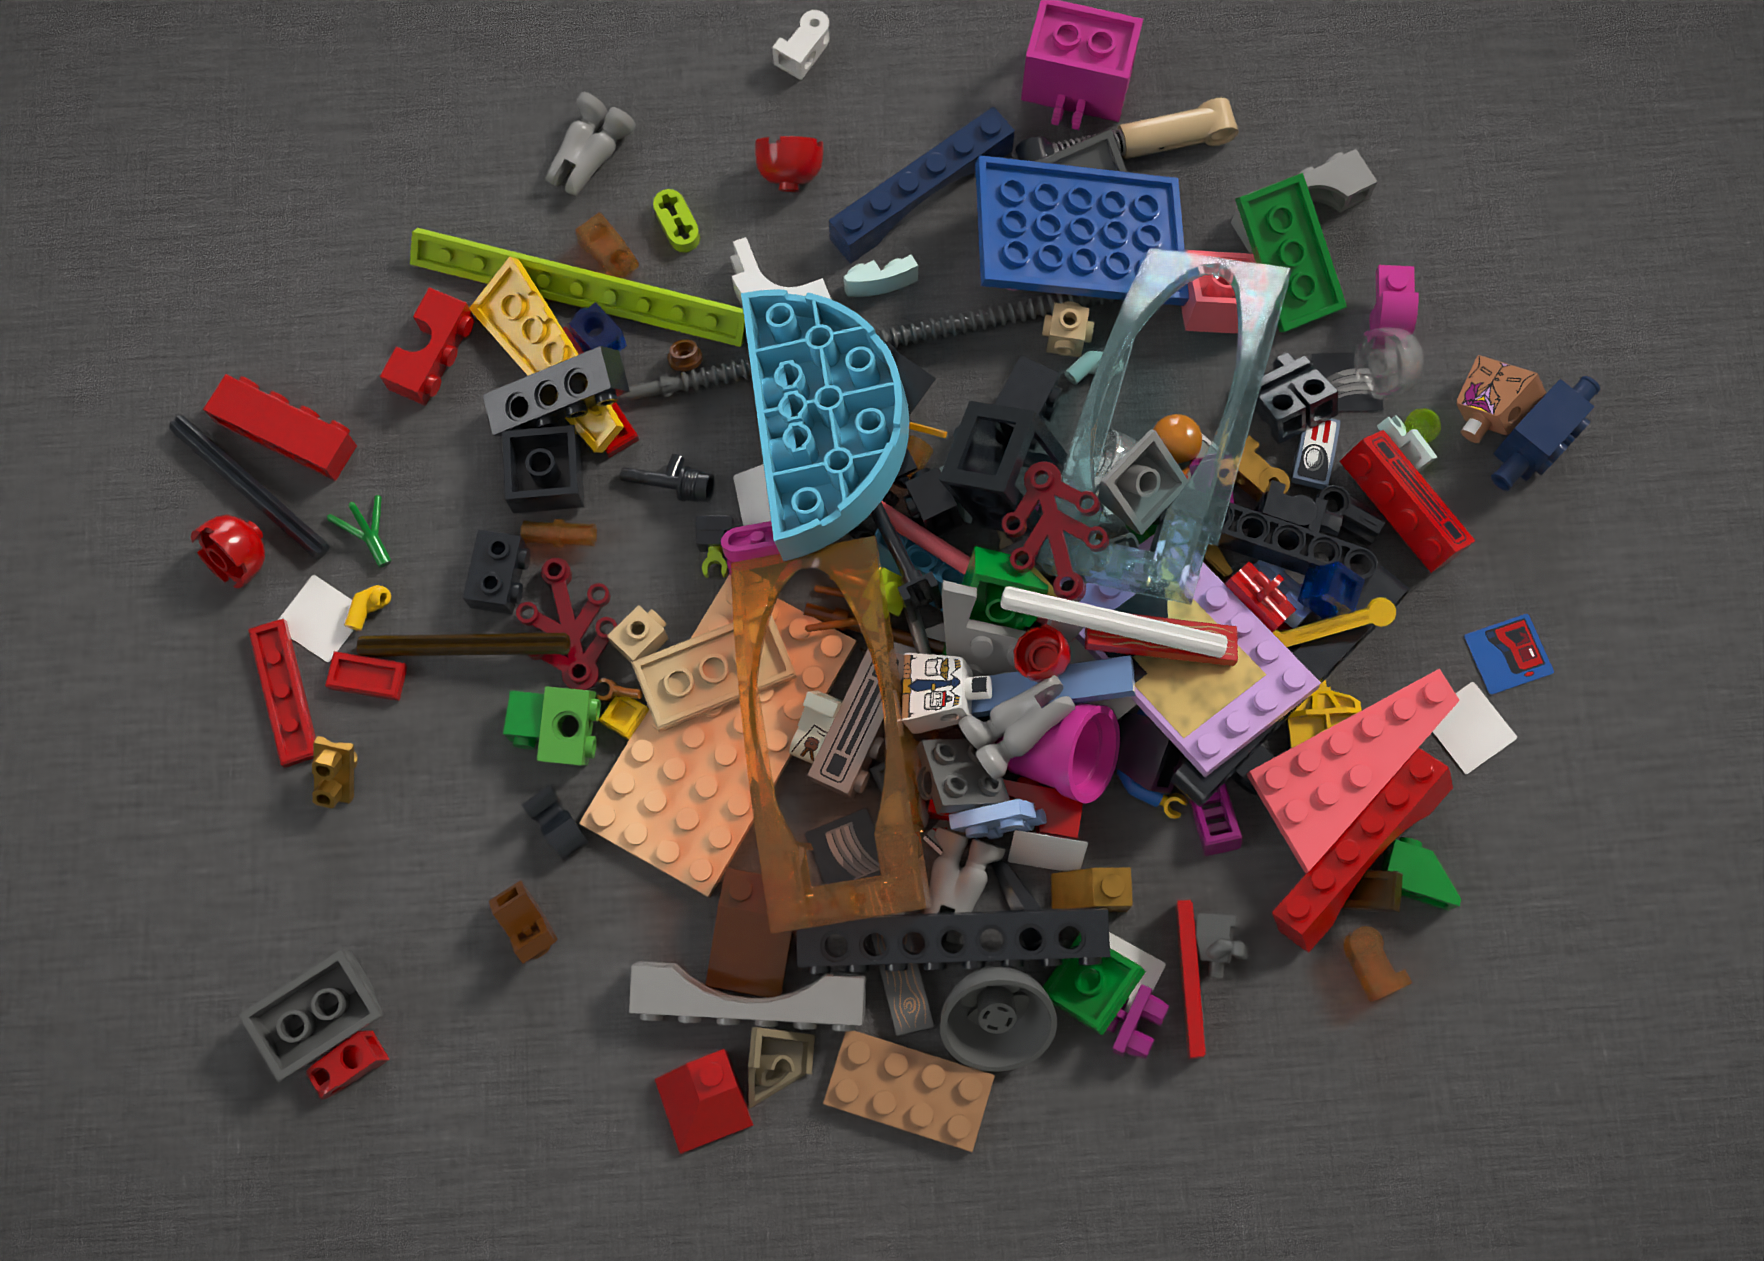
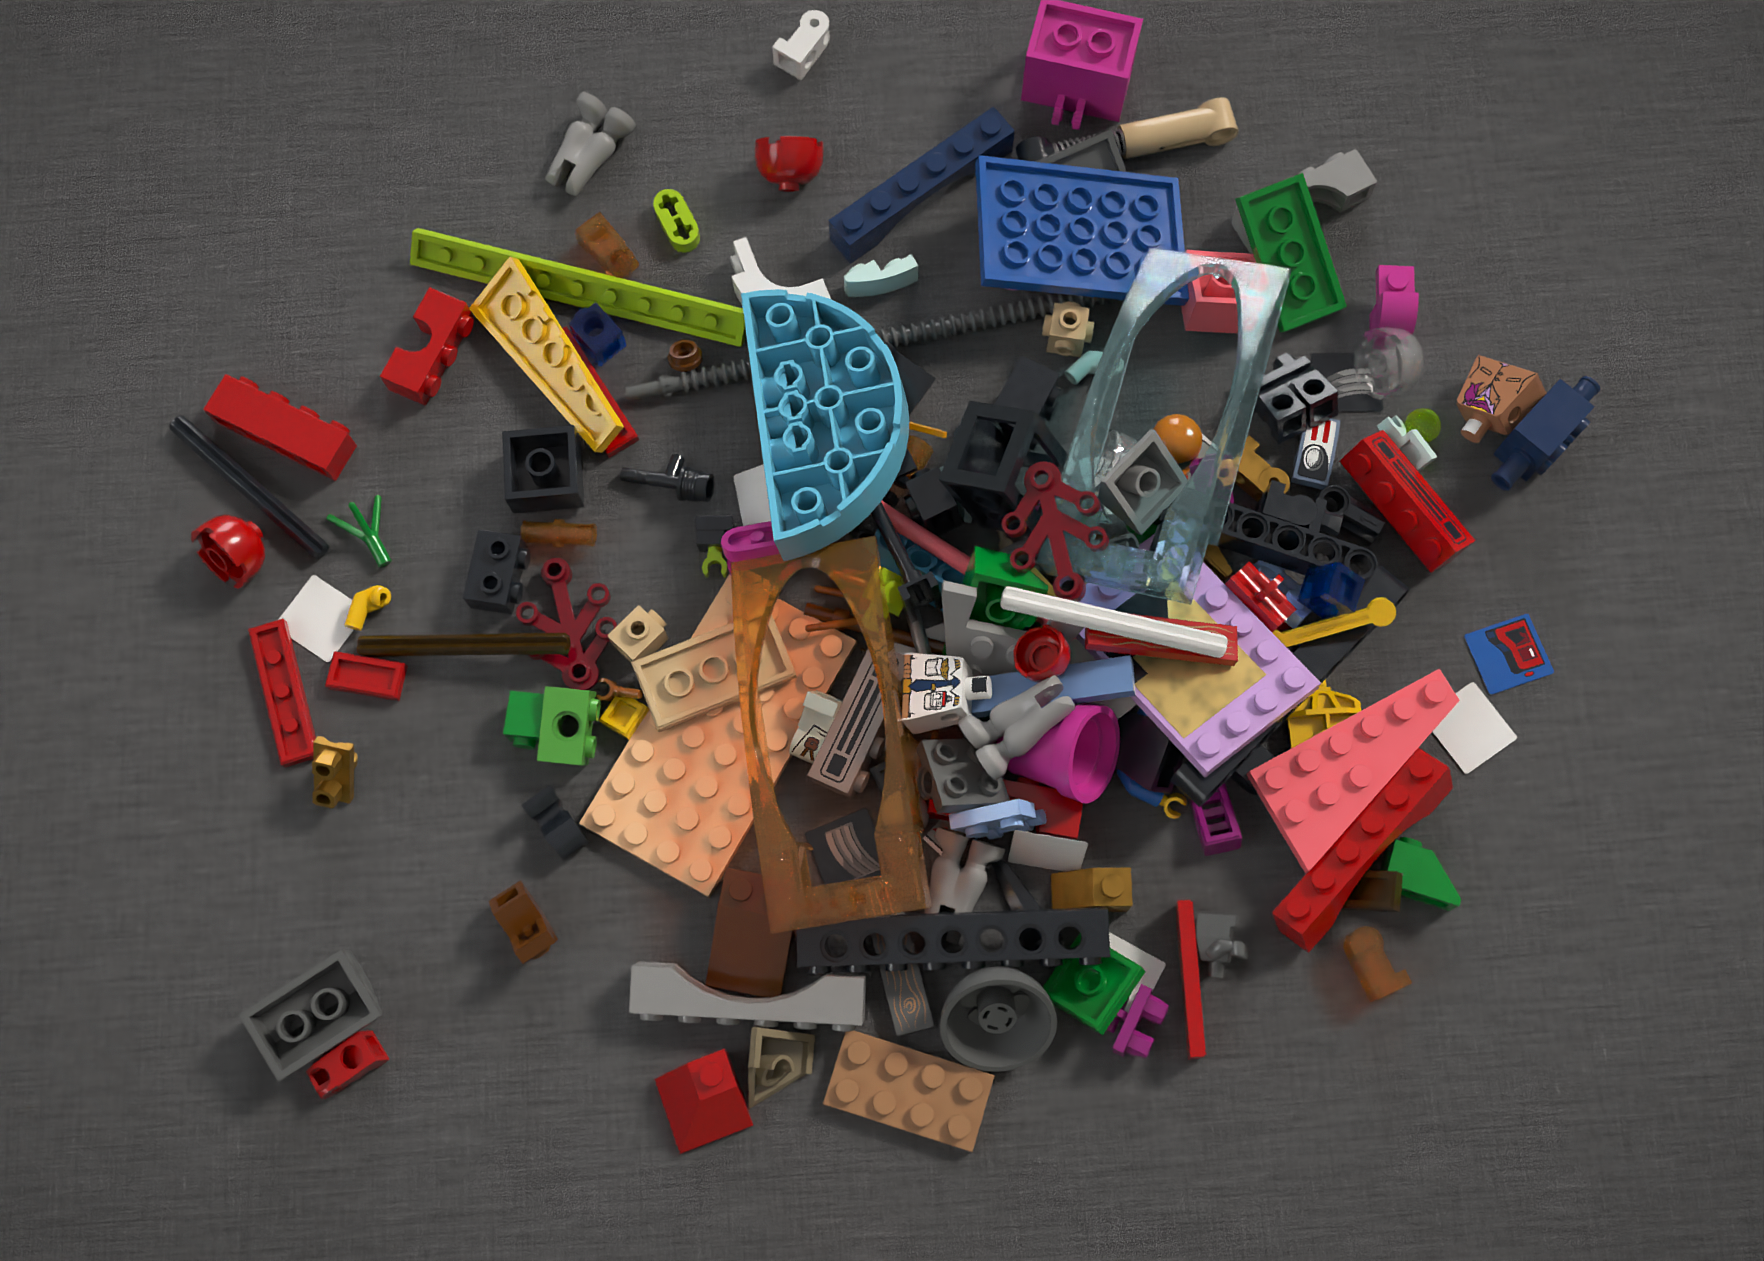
brick [483,346,630,437] -> none

